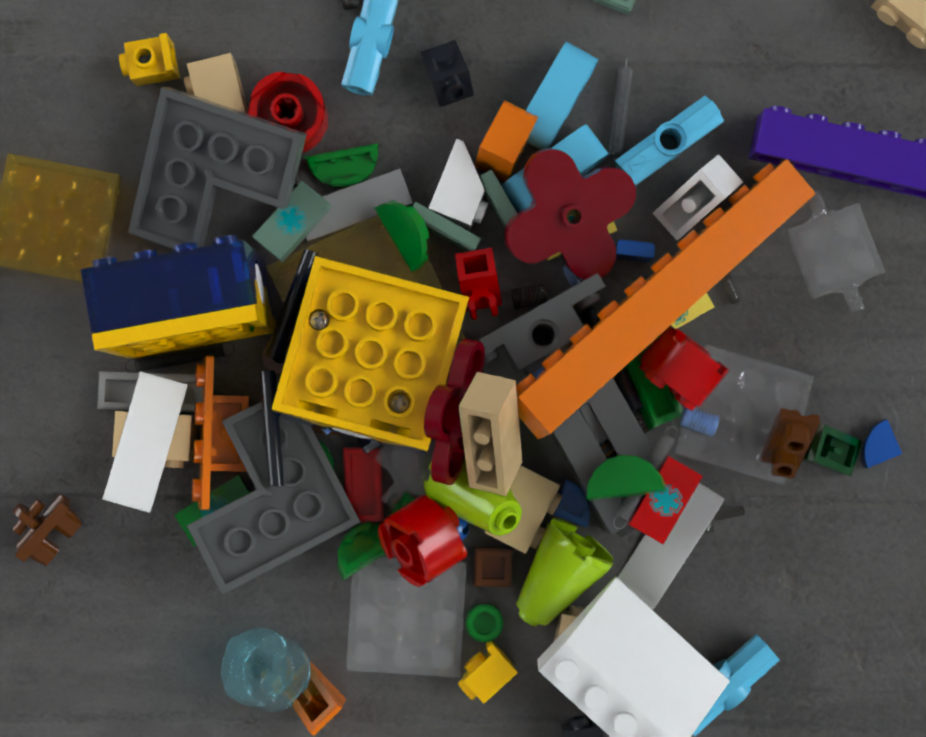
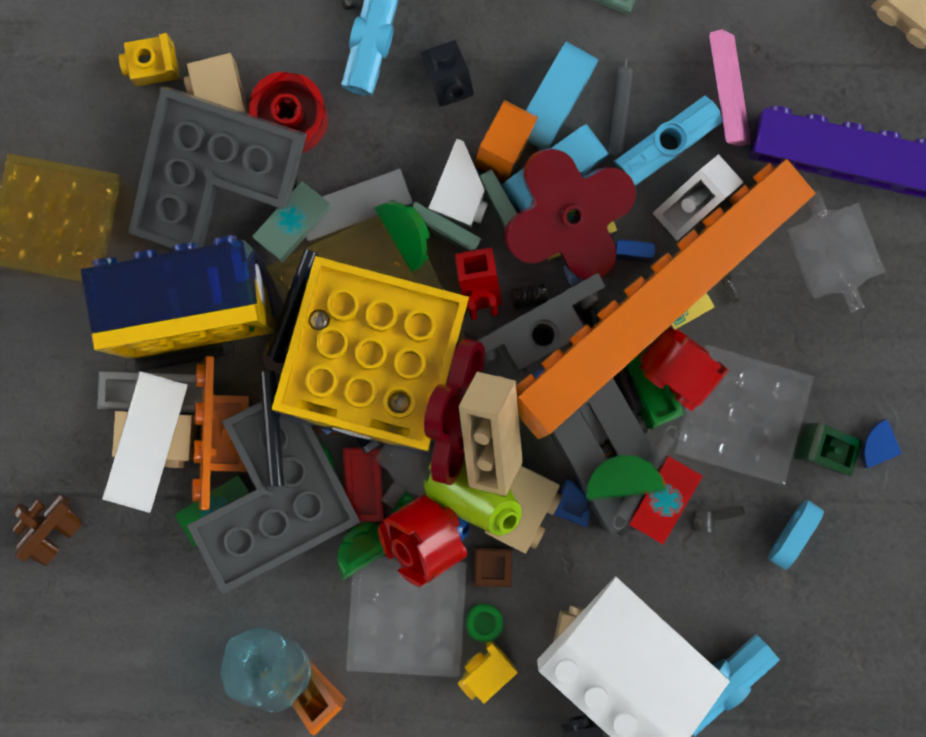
green tile [305,143,378,189] -> none
lime cone [516,518,614,627] -> none
white sticker [617,483,725,609] -> none
light blue piece [680,407,719,437] -> none
reddish brown hips [761,408,820,479] -> none
none -> bright pink tile [709,29,752,147]
none -> medium azure beam [768,500,824,570]

